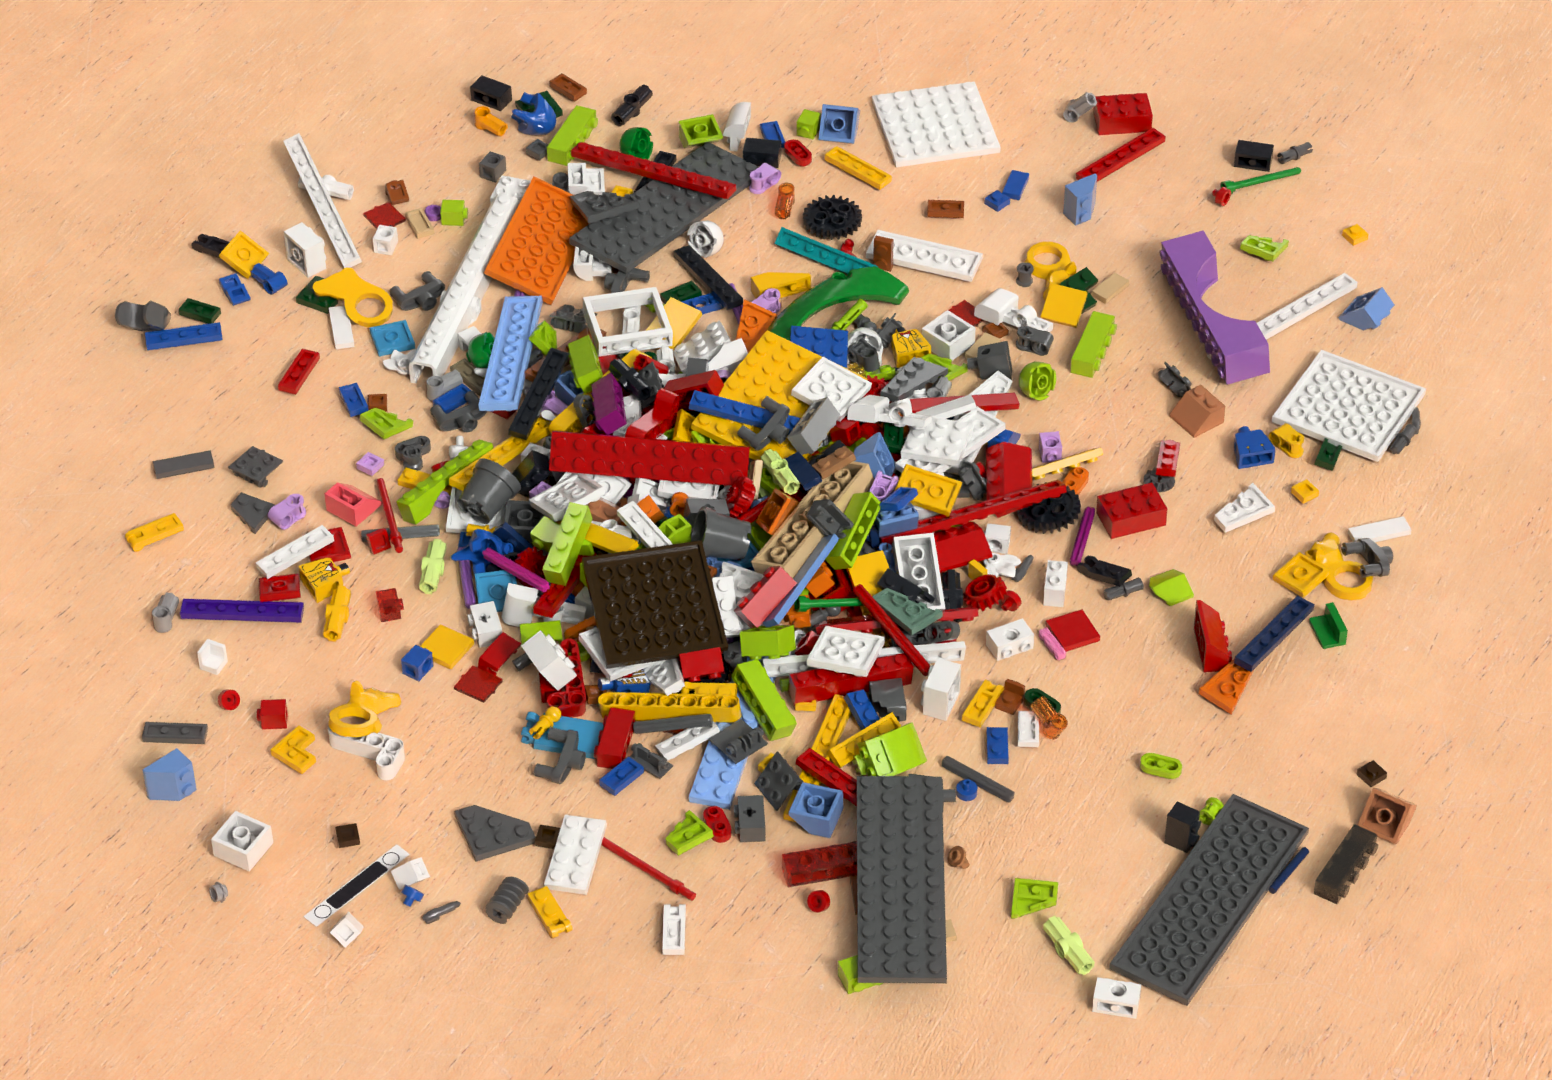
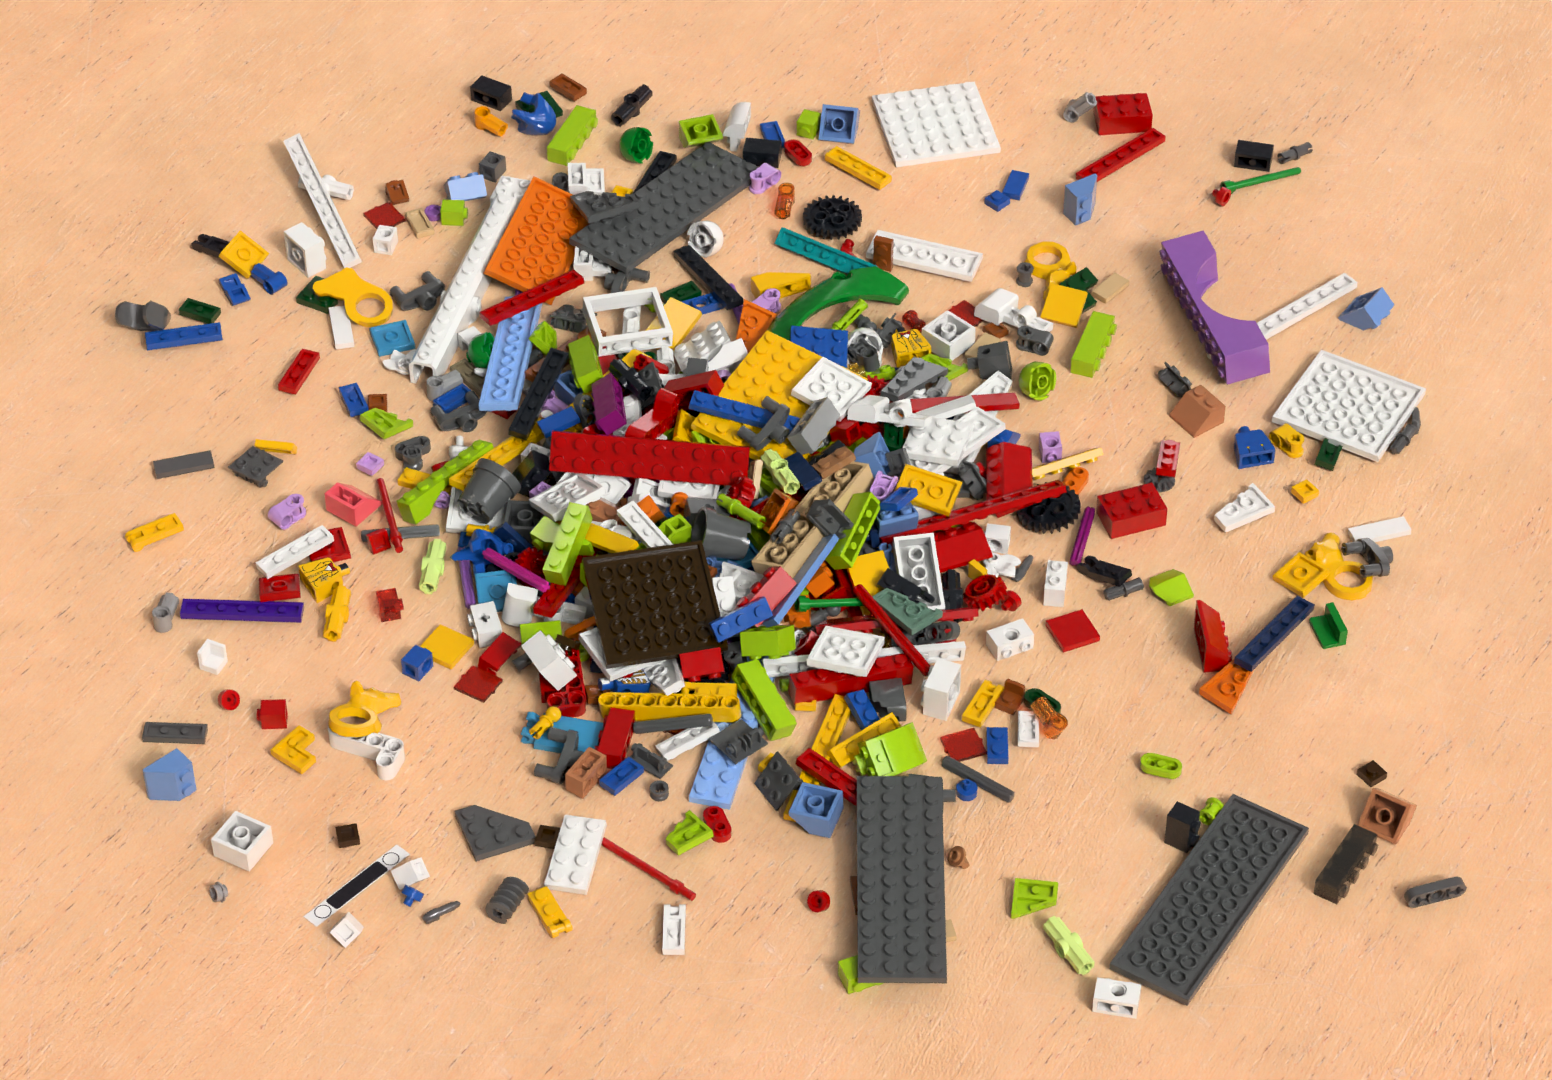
dark grey wing [231,492,275,534] -> none
dark grey plate [526,139,548,160] -> none
red plate [571,142,736,199] -> none
dark grey brick [734,795,766,842] -> none
clear red brick [782,841,857,888] -> none
dark orange plate [927,200,964,218] -> none
bright pink axle [1039,627,1066,660] -> none
lime wing [1240,235,1289,262] -> none
dark blue bar [1269,847,1309,894] -> none
yellow plate [1342,224,1368,246] -> none
none -> yellow tile [255,439,297,455]
none -> slope [444,172,487,201]
none -> red plate [479,270,584,326]
none -> blue tile [537,406,581,438]
none -> dark brown plate [555,634,581,652]
none -> nougat brick [565,747,607,799]
none -> dark grey bush [650,780,669,802]
none -> blue plate [709,596,773,642]
none -> lime pin [716,493,766,528]
none -> dark grey pin [771,509,800,544]
none -> dark grey bracket [885,448,910,478]
none -> clear red bush [902,310,926,333]
none -> clear red piece [940,728,987,762]
none -> dark grey beam [1404,877,1467,908]

